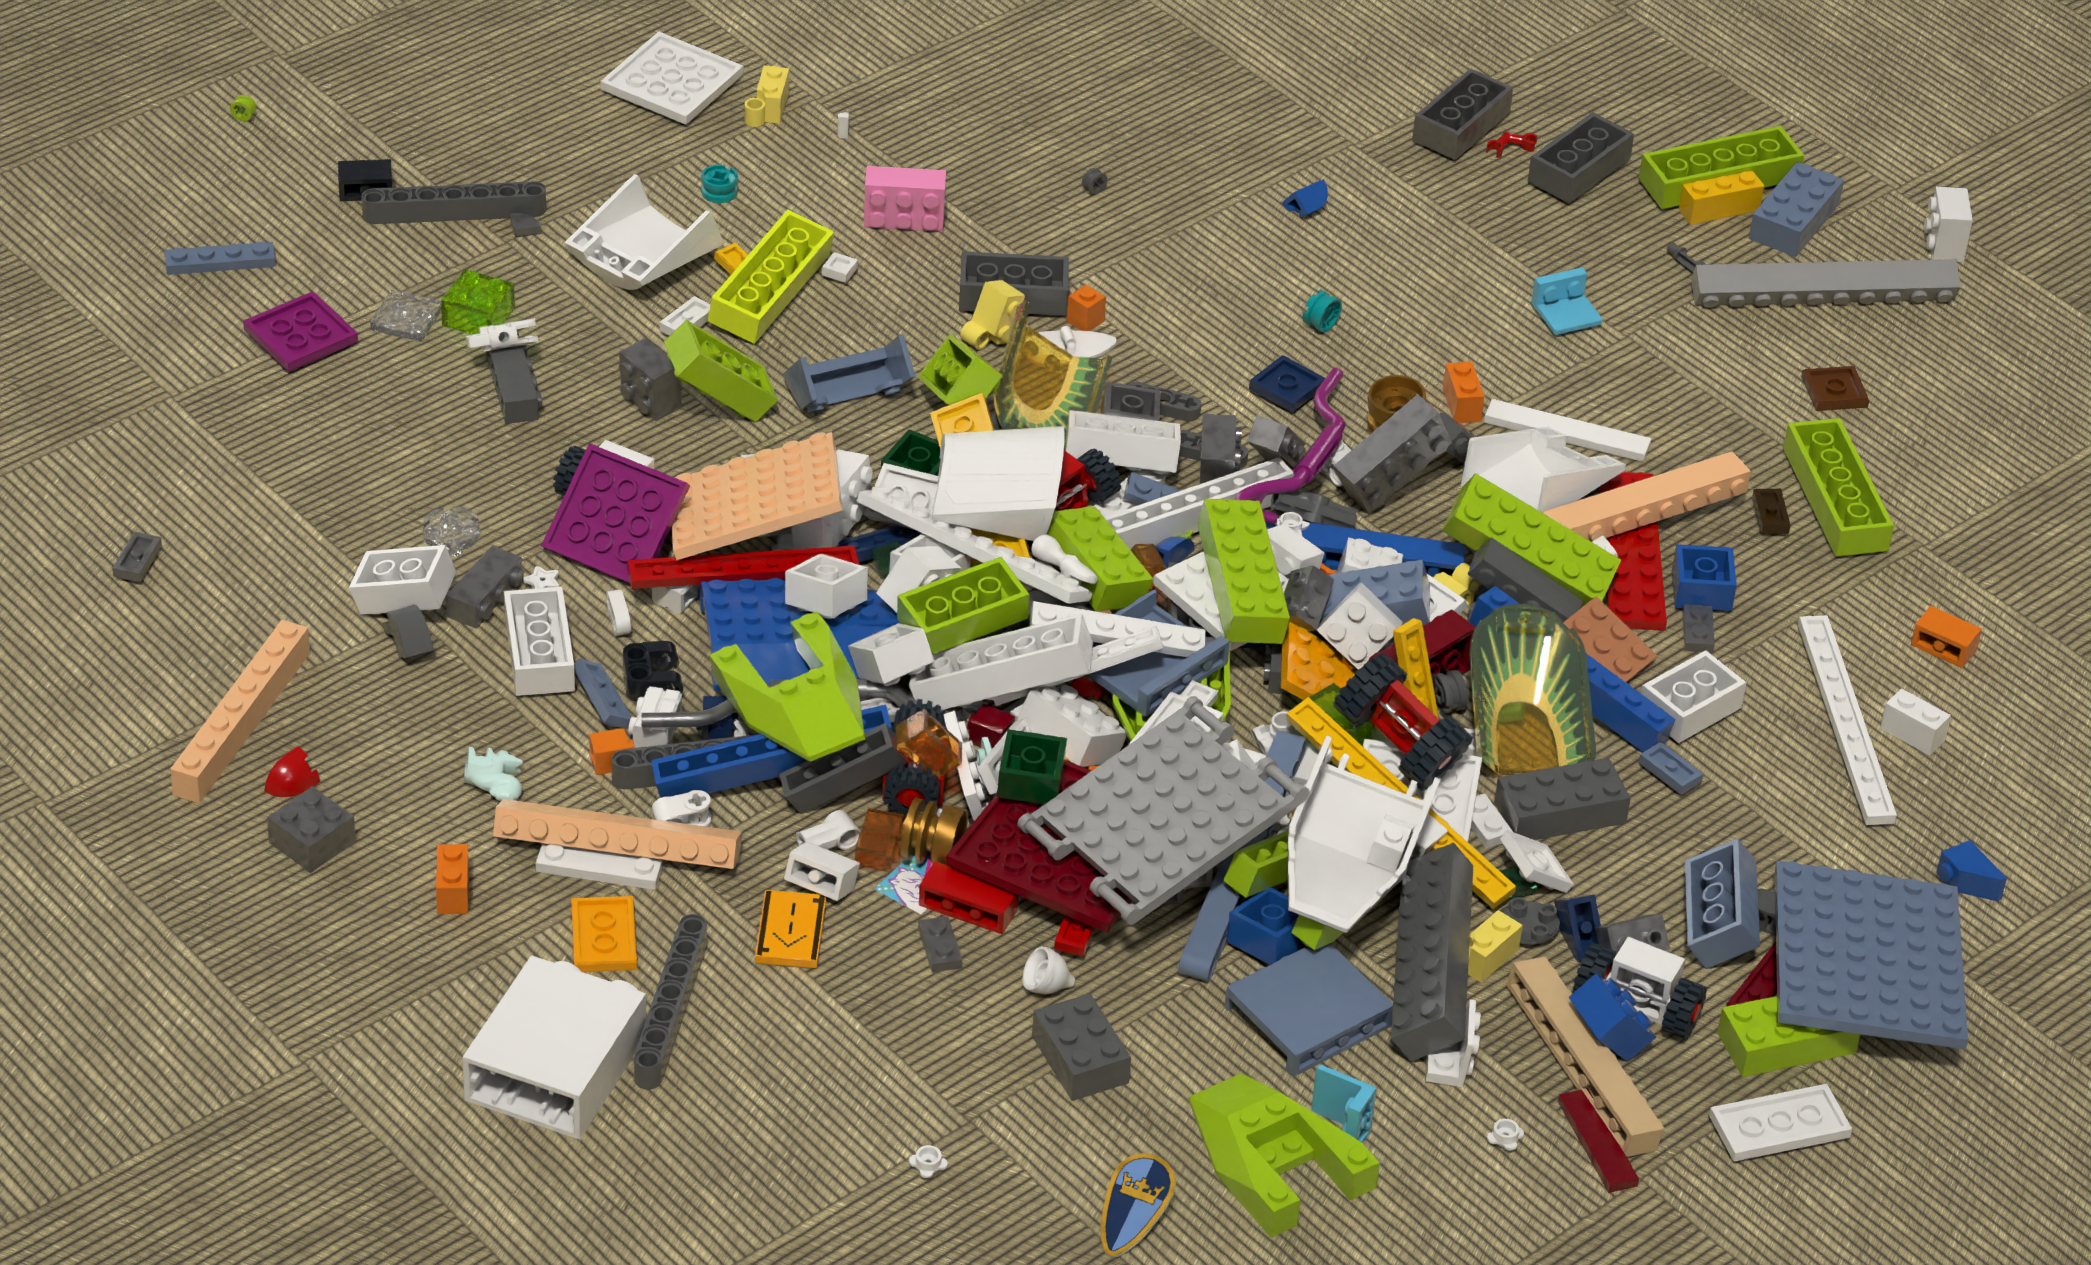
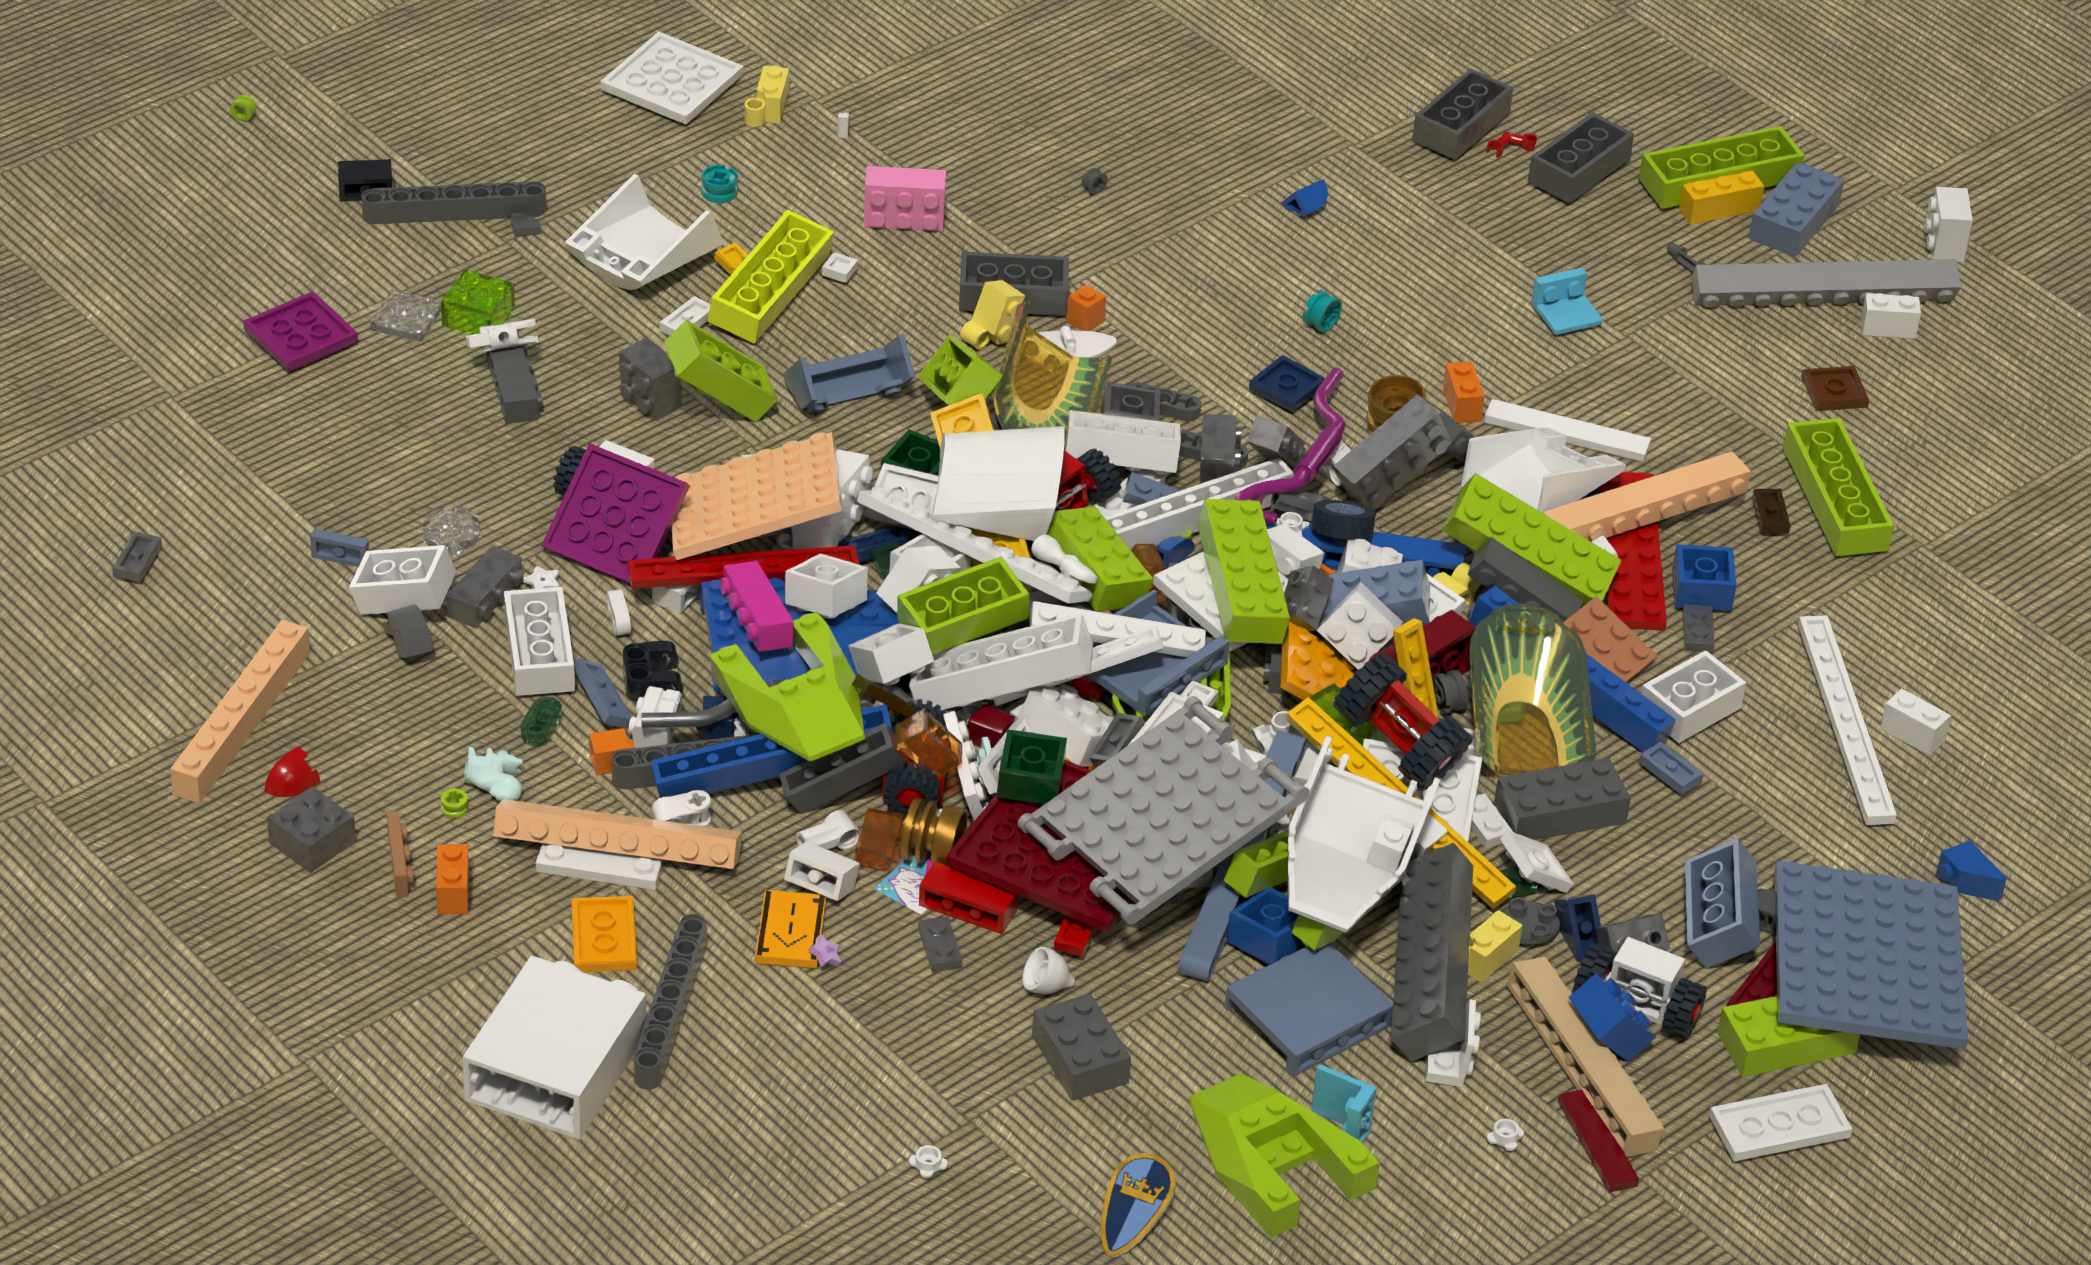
sand blue plate [165,242,276,275] -> none
orange brick [1911,606,1982,668] -> none
none -> sand blue plate [310,529,369,567]
none -> medium nougat plate [386,811,413,898]
none -> lime bush [440,788,468,818]
none -> clear green plate [520,697,562,745]
none -> dark pink brick [720,561,794,652]
none -> lavender piece [808,934,842,967]
none -> dark brown plate [852,674,915,718]
none -> dark grey plate [1089,713,1145,766]
none -> black wheel [1311,500,1376,540]
none -> white brick [1861,293,1921,339]

